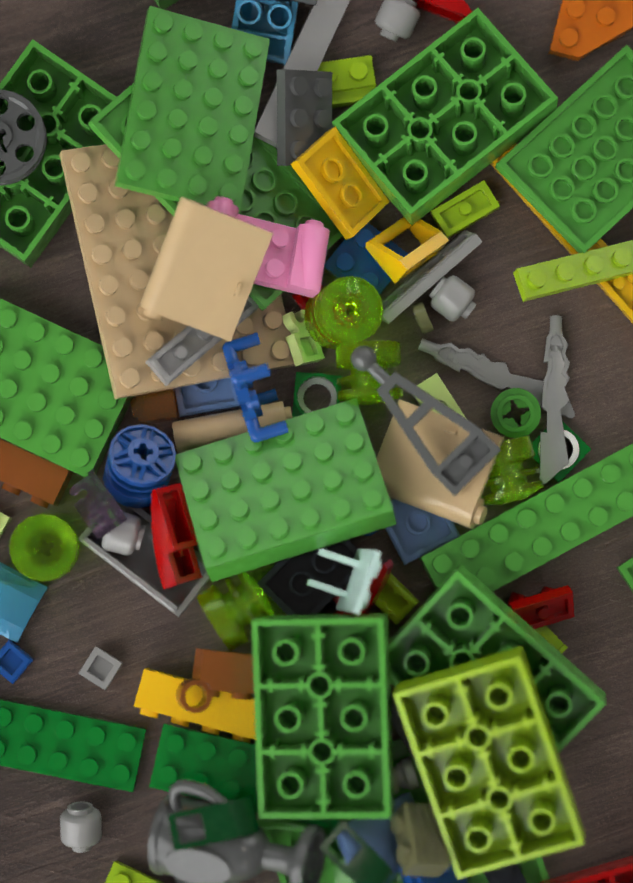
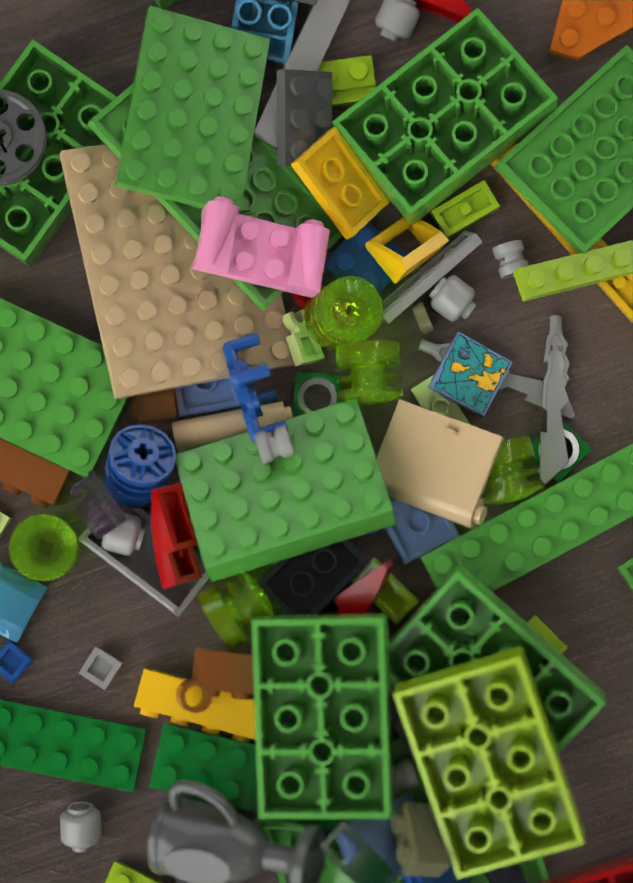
tan door [139,196,273,342] -> none
light grey tile [145,296,259,386] -> none
dark green piece [168,796,259,850] -> none
light aqua plate [306,549,381,615] -> none
dark grey plate [351,346,501,496] -> none
bright green gear [491,388,541,438] -> none
red tile [508,585,575,629] -> none
none -> light grey wheel [254,425,294,464]
none -> tile [428,332,513,417]
none -> light grey wheel [492,240,529,279]

